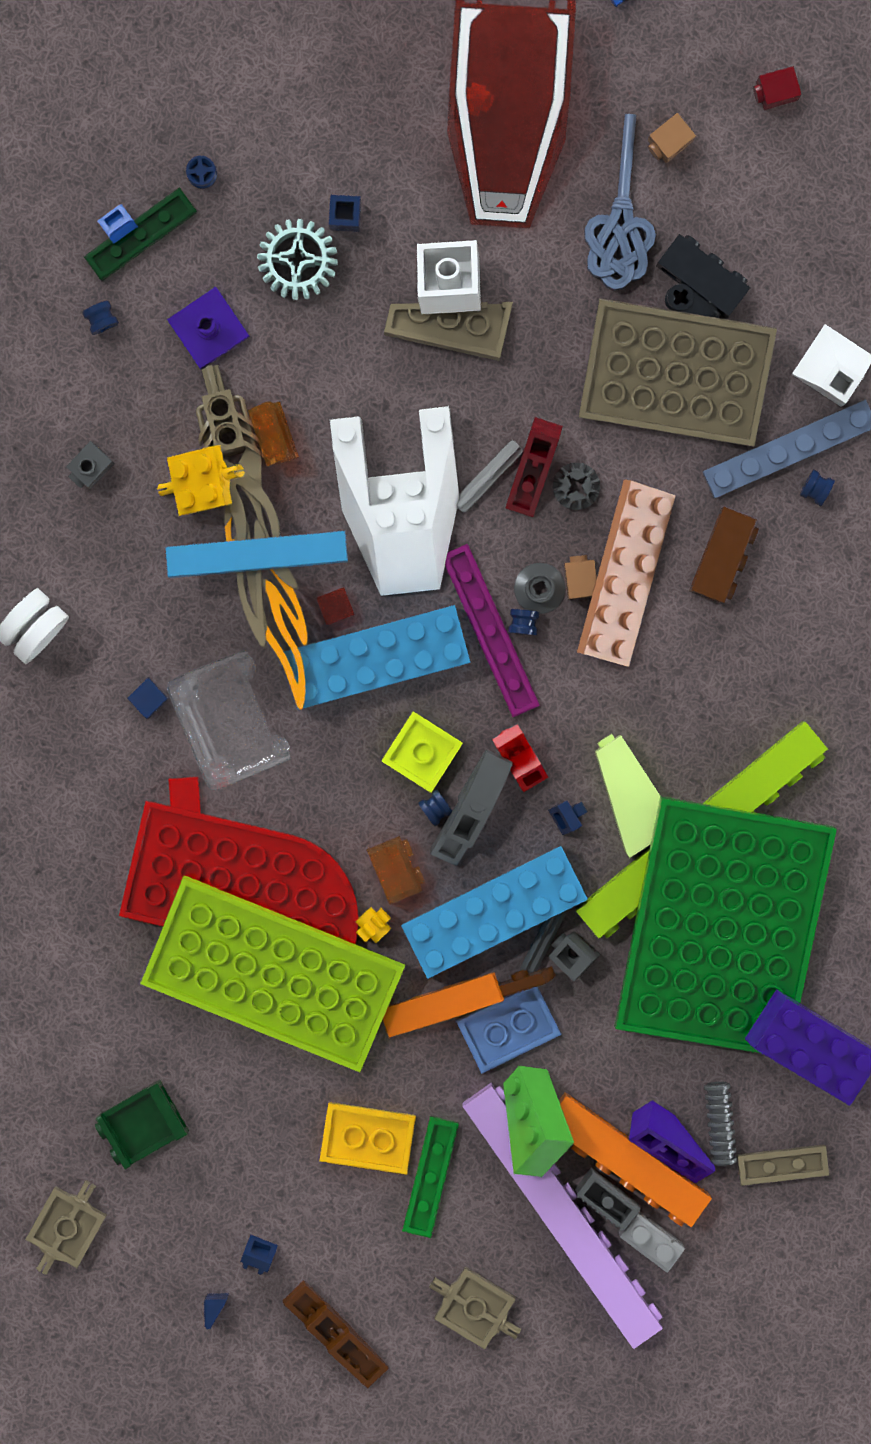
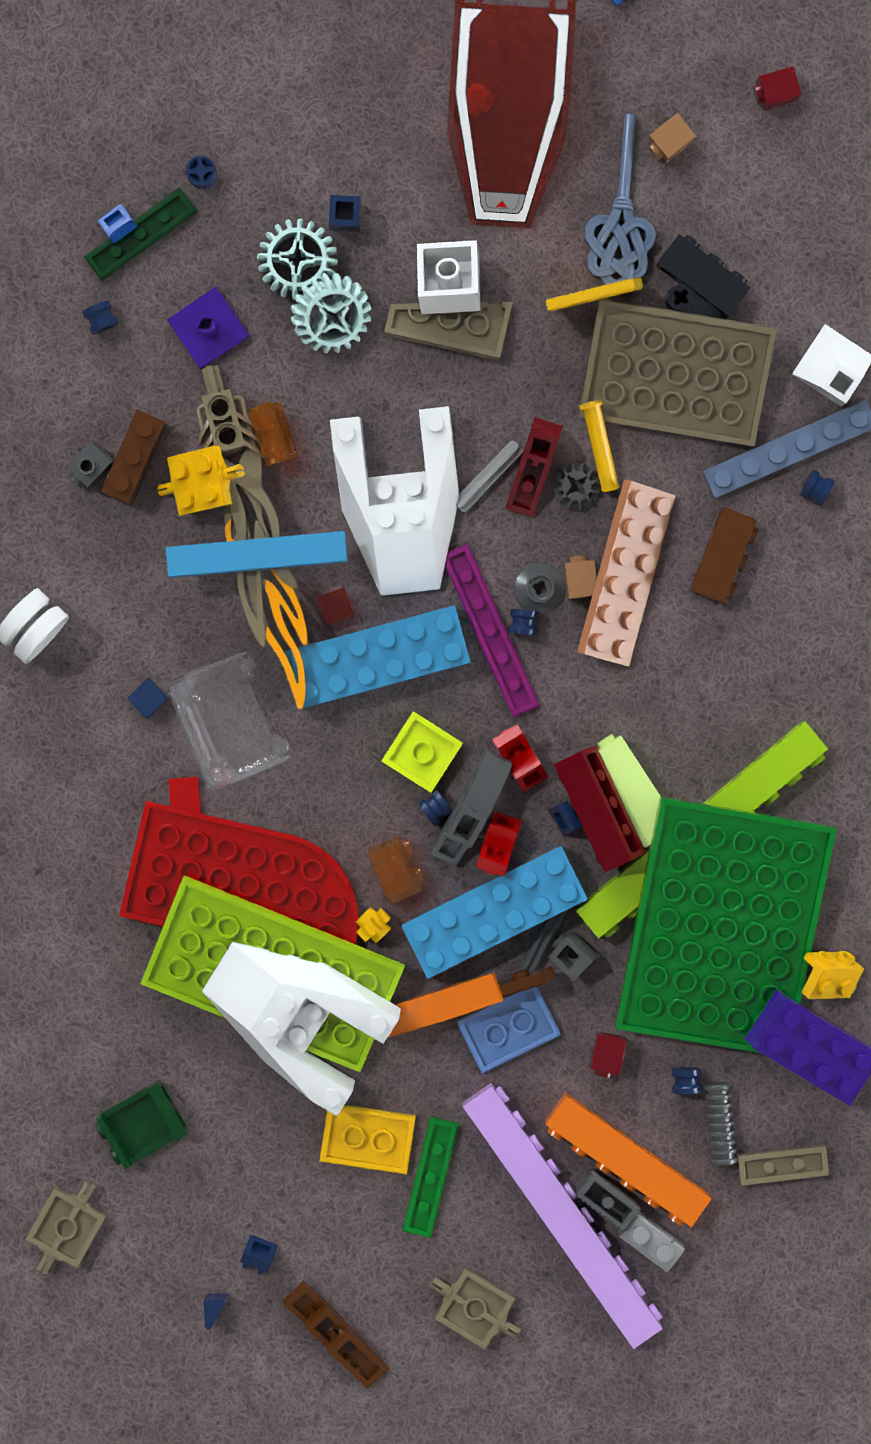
bright green wedge [503,1066,574,1177] -> none
dark purple slope [629,1100,715,1183] -> none
none -> reddish brown brick [101,410,167,505]
none -> white wedge [202,942,401,1116]
none -> light aqua gear [291,273,371,354]
none -> red brick [476,811,522,876]
none -> yellow tile [546,277,643,311]
none -> dark red brick [554,745,647,873]
none -> yellow pin [579,400,620,492]
none -> dark red brick [589,1031,627,1078]
none -> dark blue wheel [671,1067,702,1095]
none -> yellow bracket [802,951,864,999]

